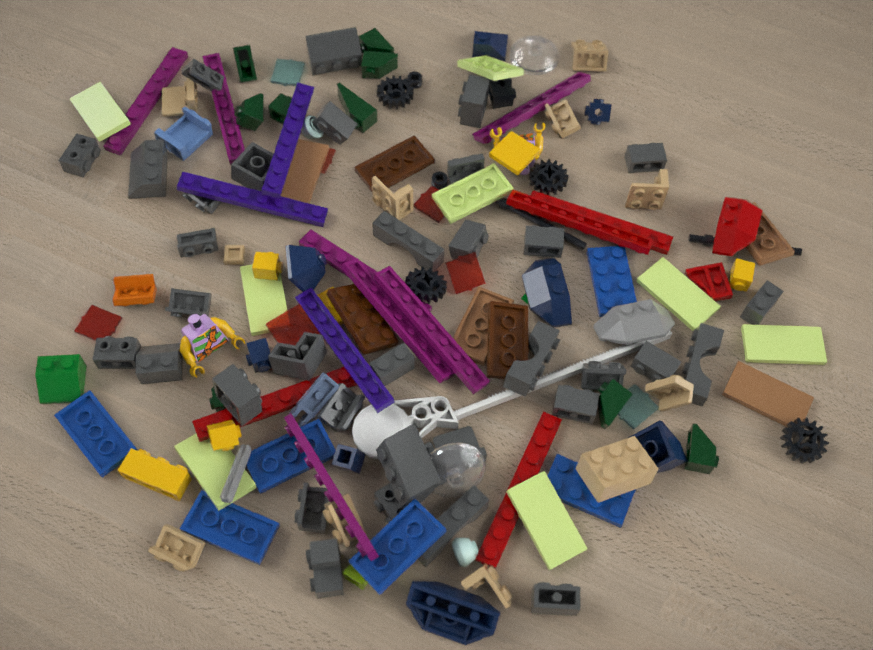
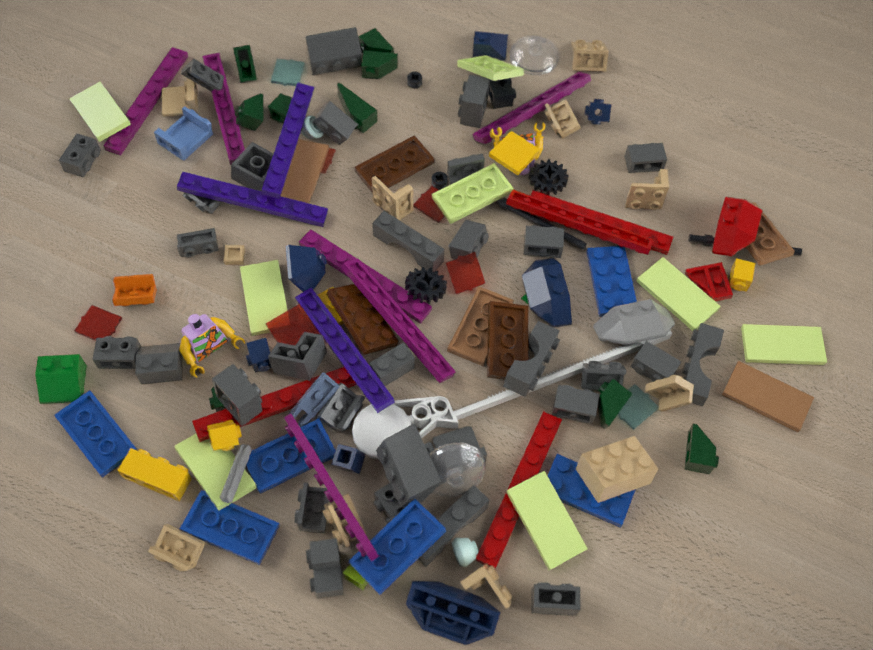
dark grey slope [128,139,168,199] -> none
dark grey bracket [165,288,212,317] -> none
yellow brick [252,252,283,280] -> none
magenta plate [373,266,490,395] -> none
black gear [376,75,414,109] -> none
dark blue slope [626,420,688,474] -> none
dark grey brick [740,280,784,325] -> none
black gear [780,418,829,464] -> none

